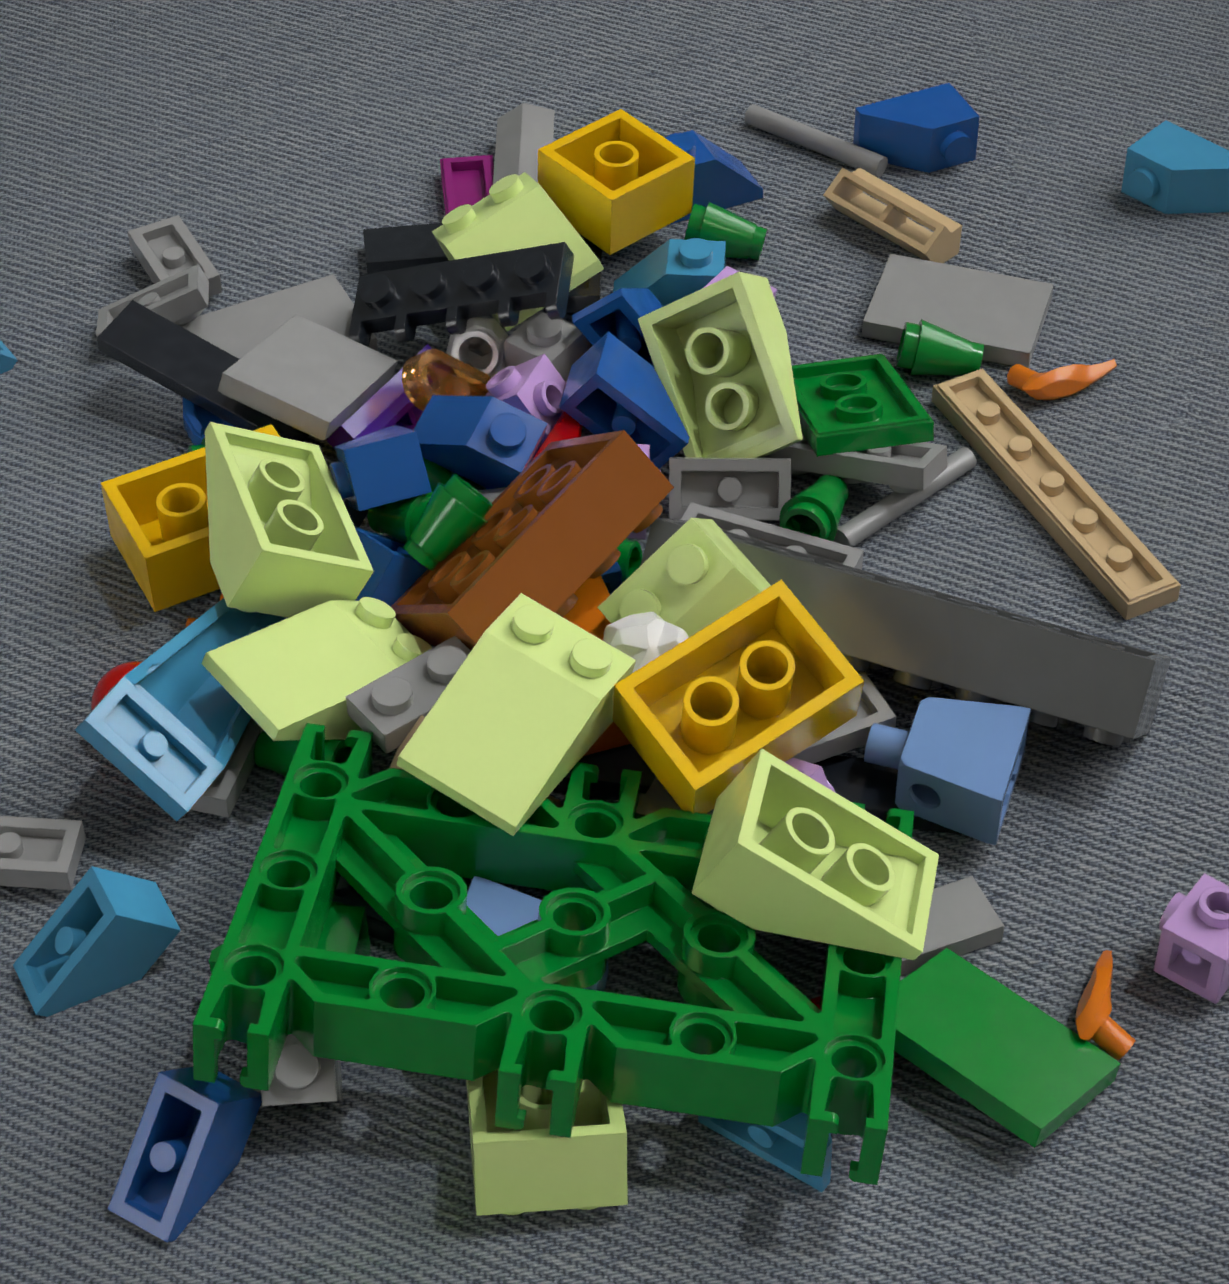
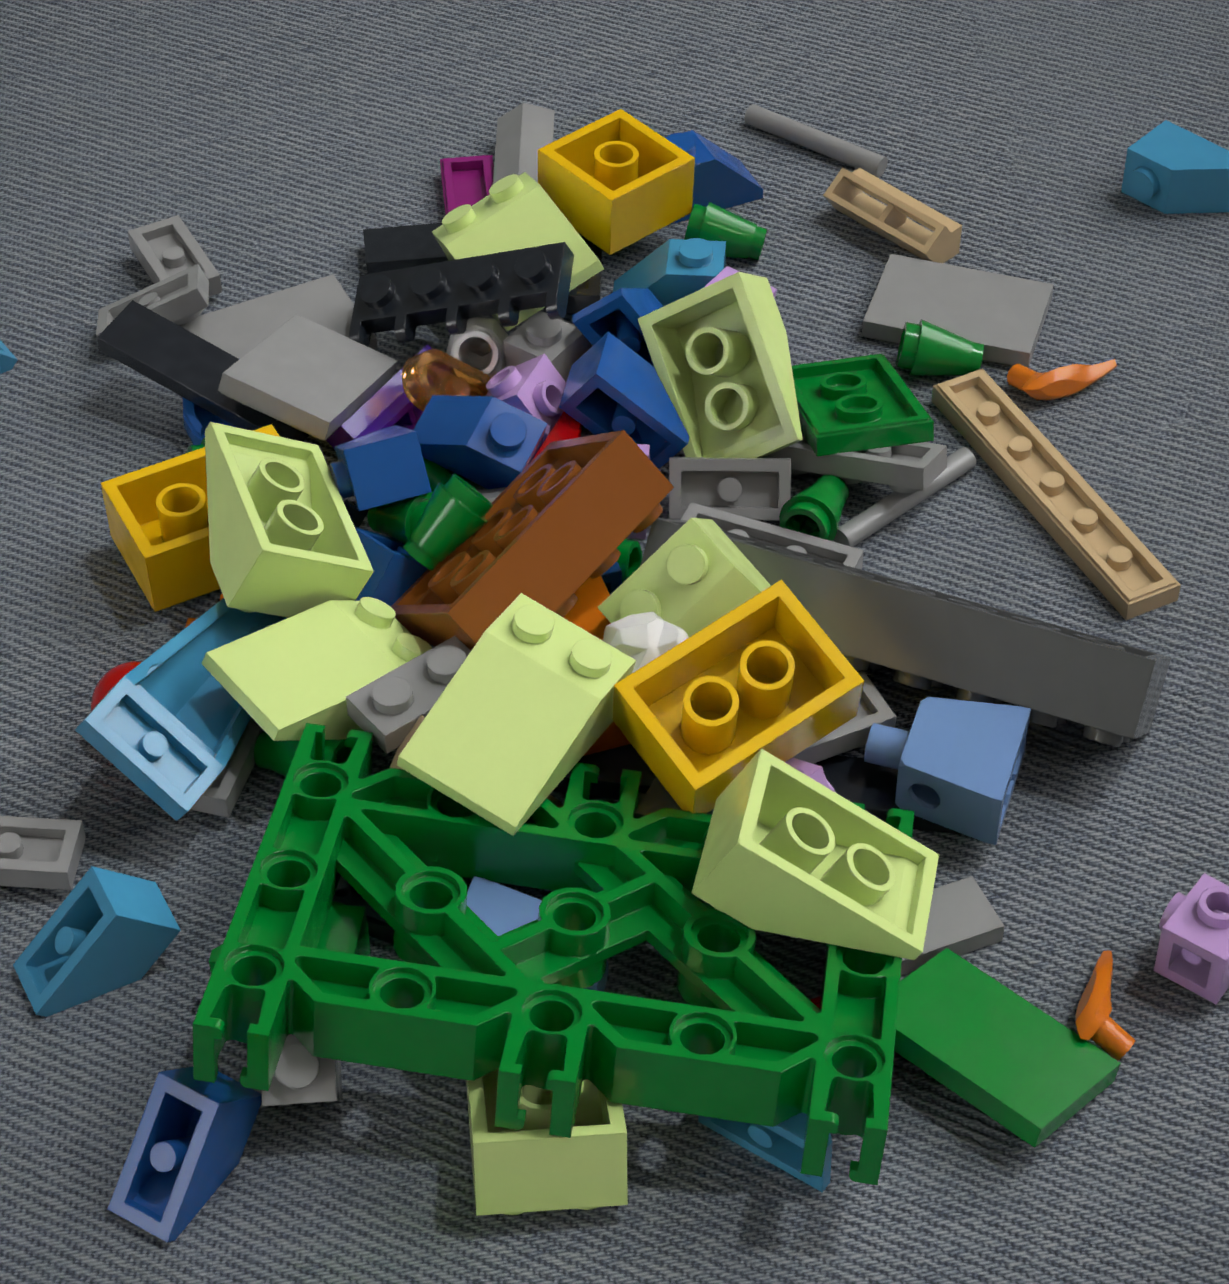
blue slope [853,83,980,173] -> none

